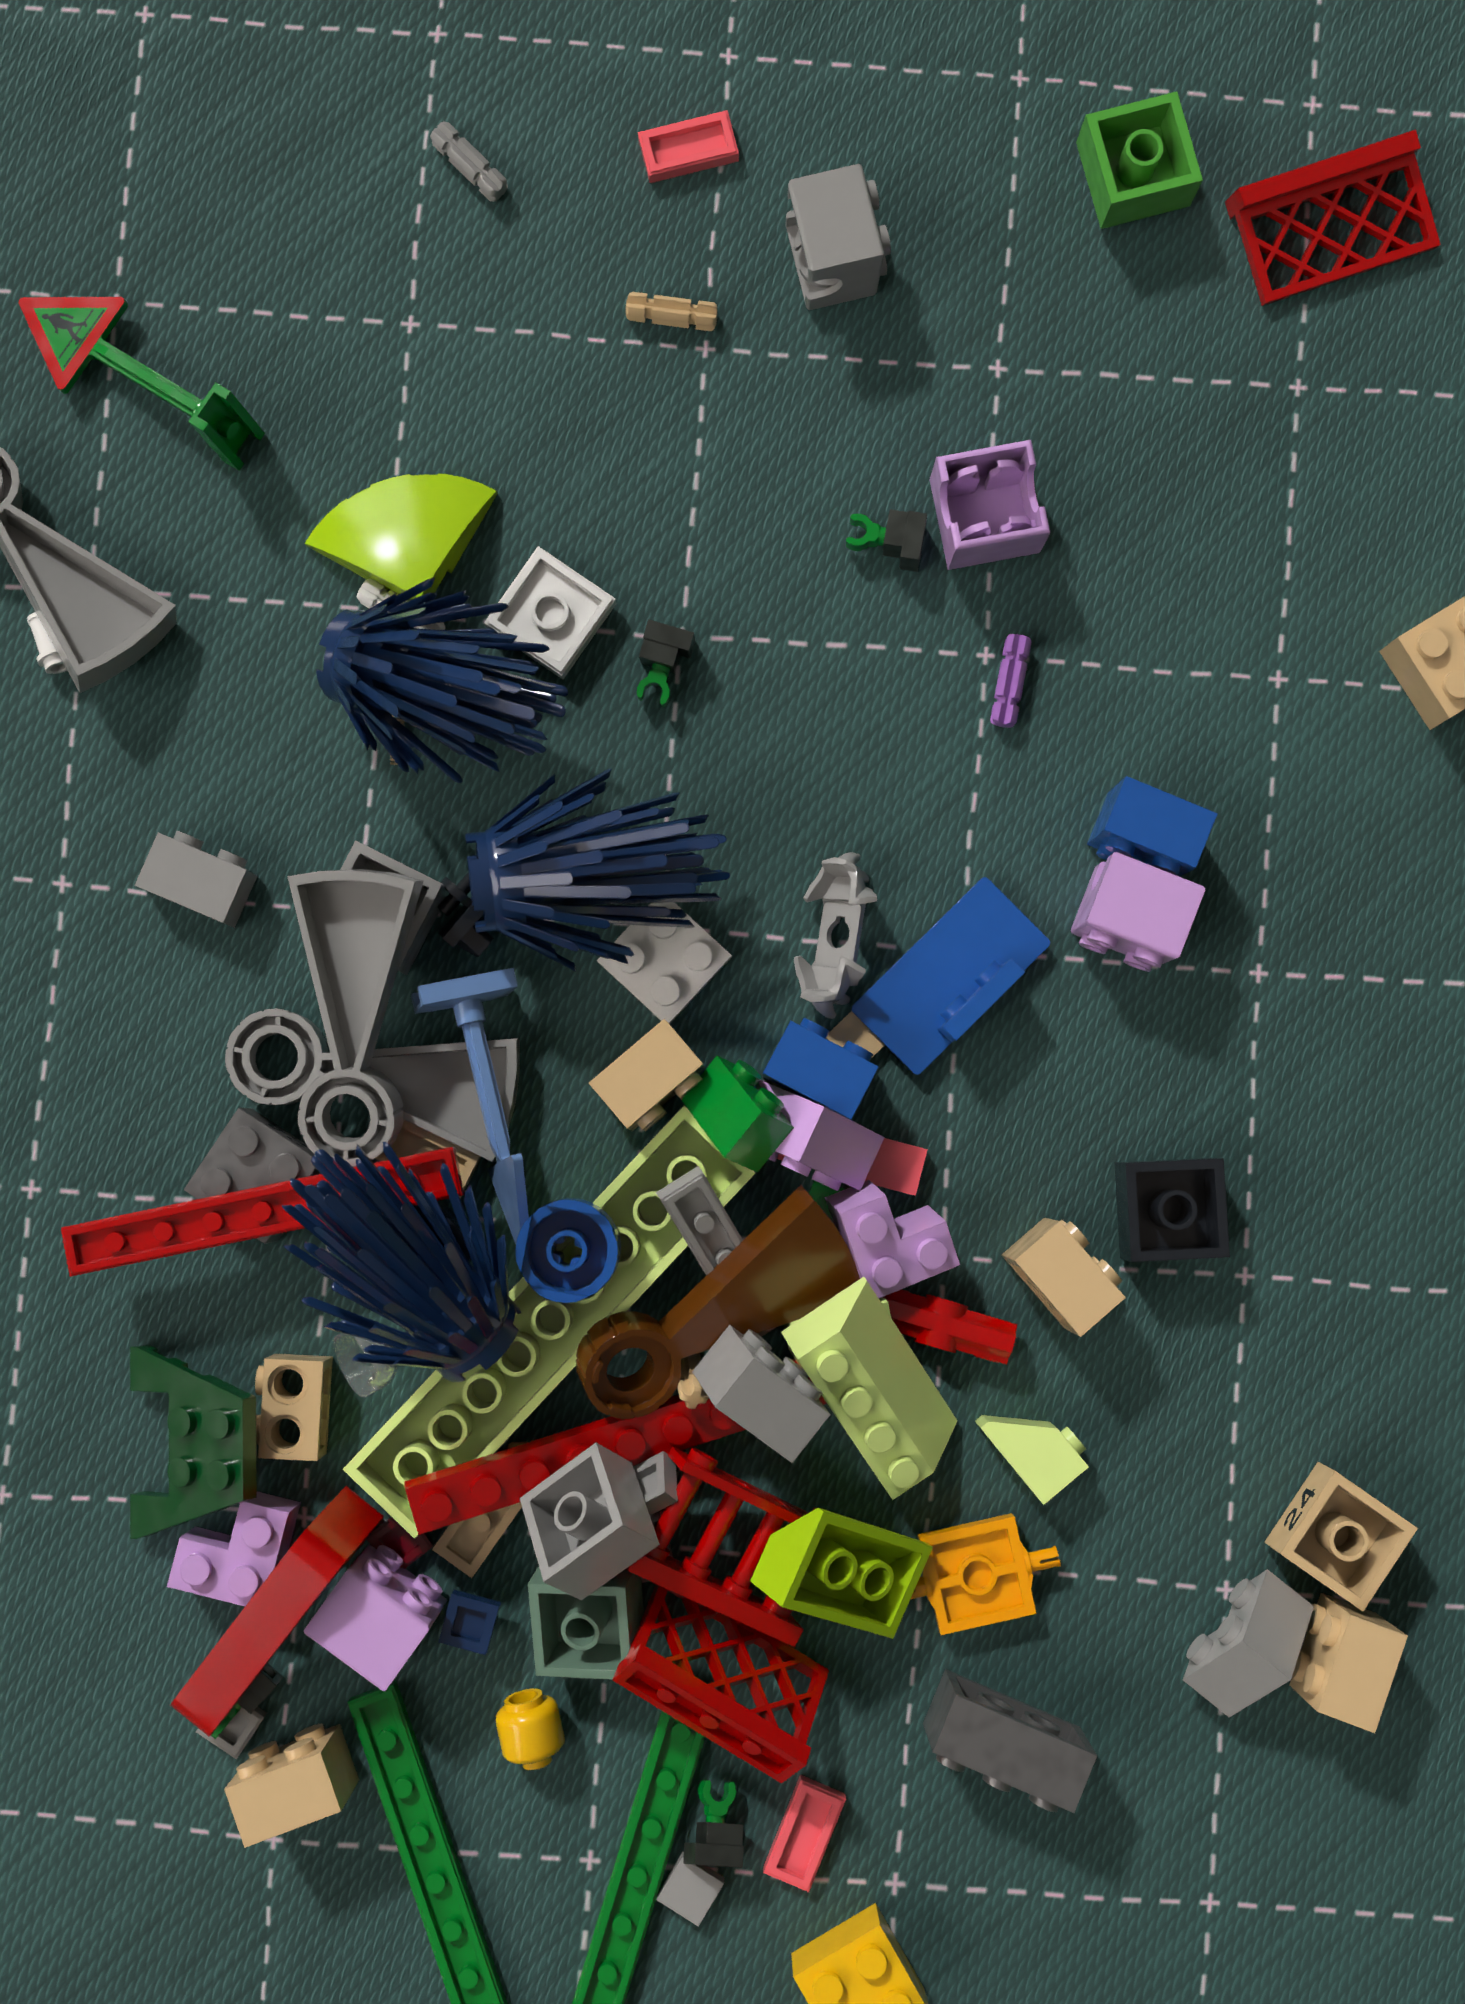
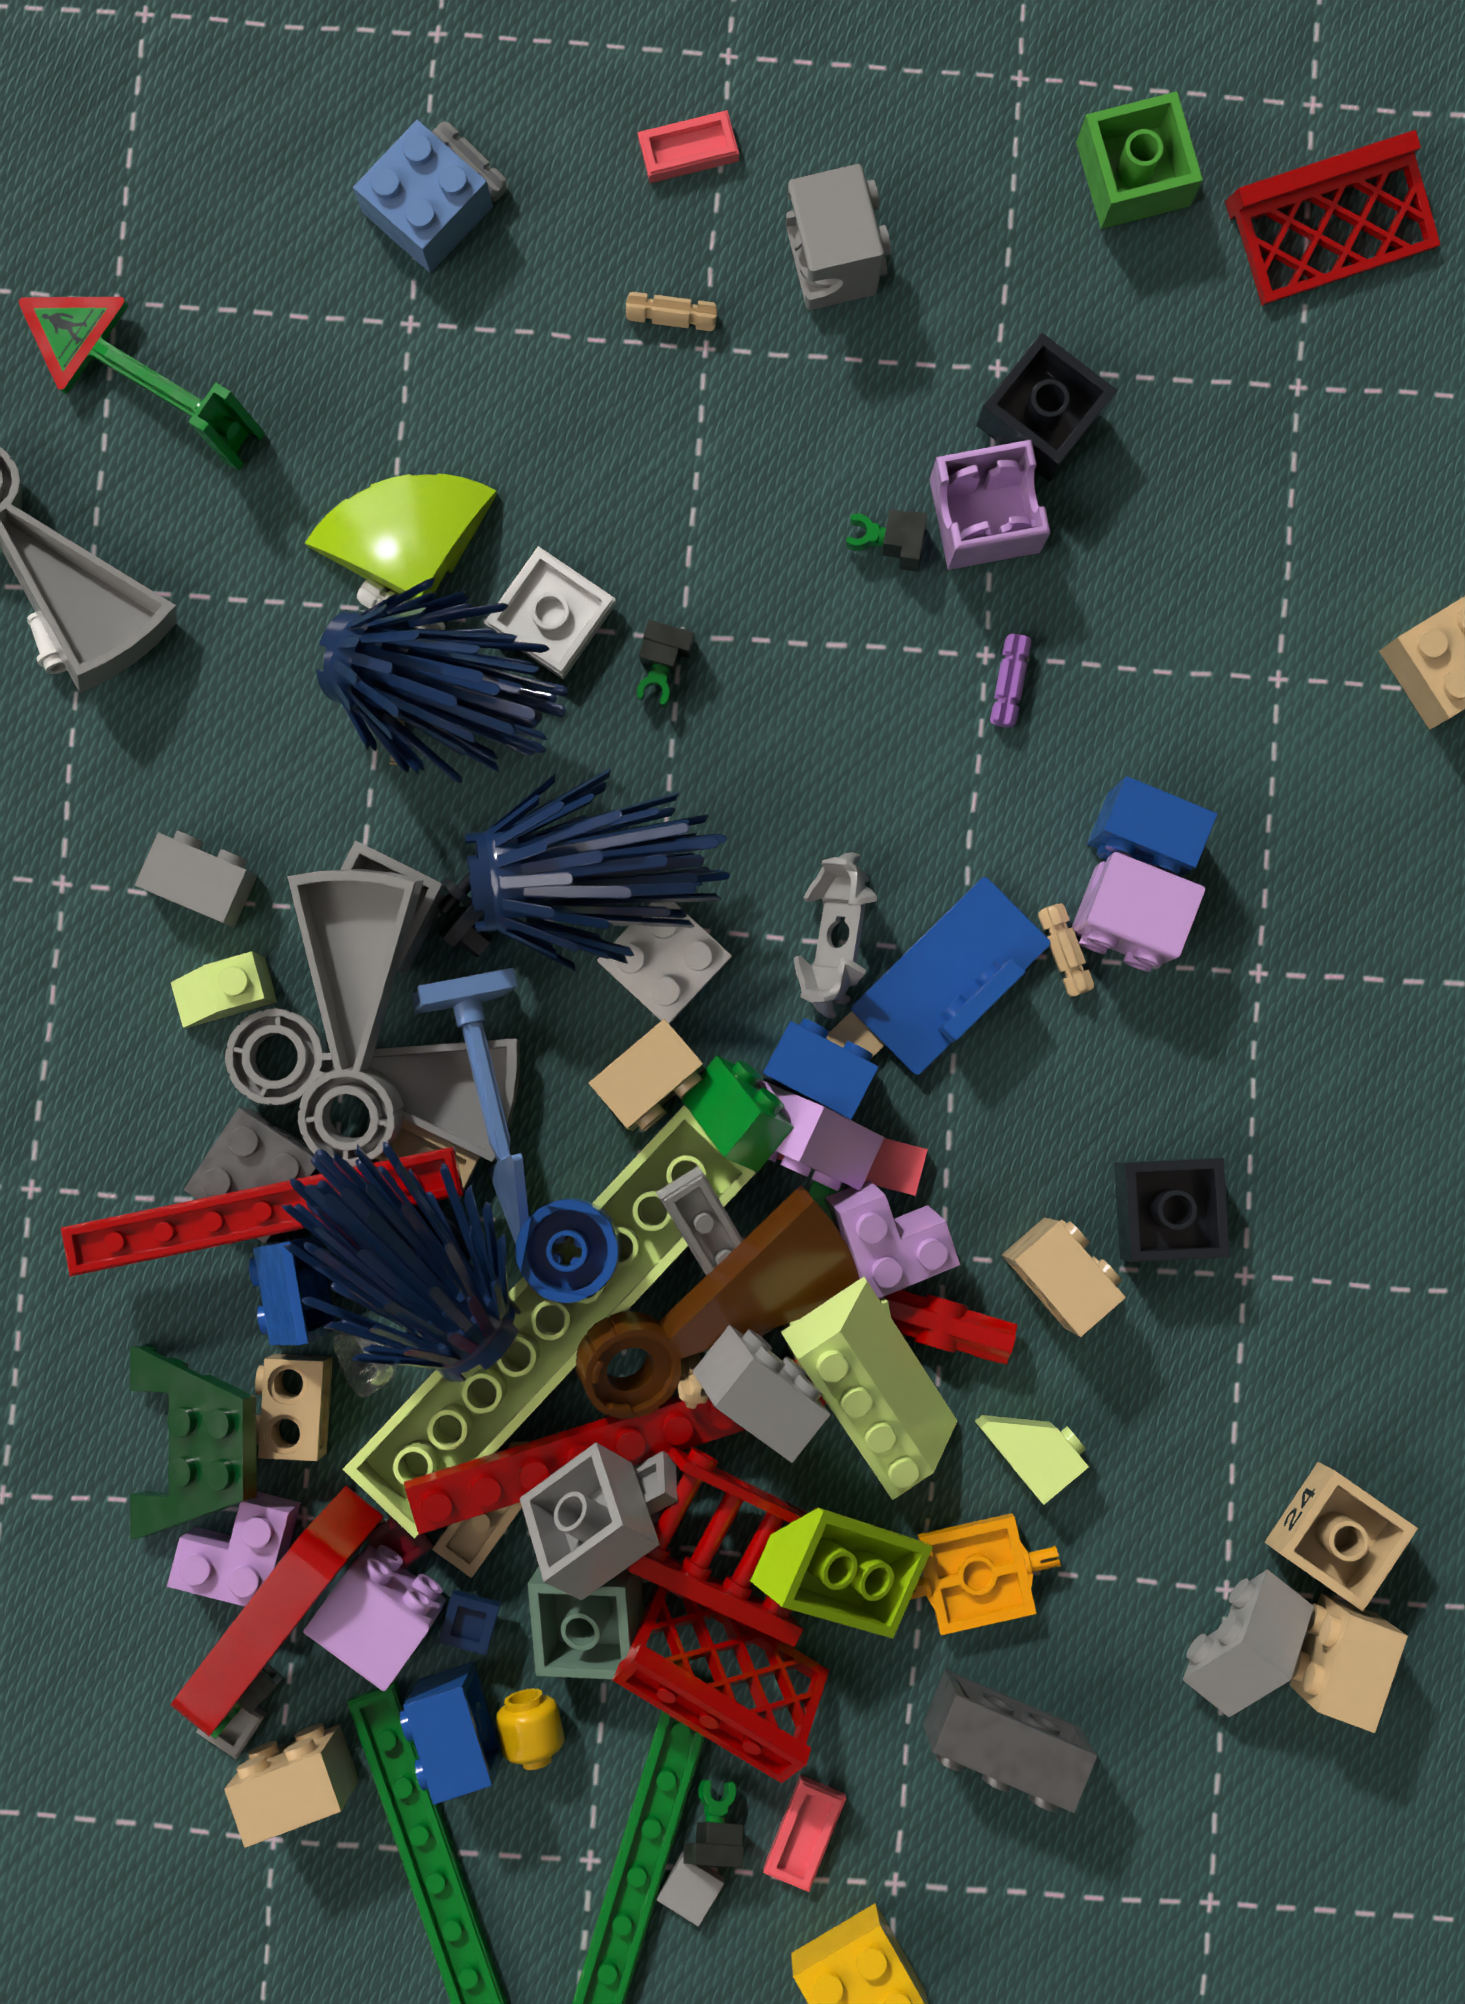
none -> yellowish green slope [171,951,277,1029]
none -> blue slope [249,1236,336,1345]
none -> medium blue brick [353,120,493,274]
none -> blue brick [400,1661,503,1805]
none -> black brick [976,332,1117,482]
none -> tan axle [1038,903,1094,997]

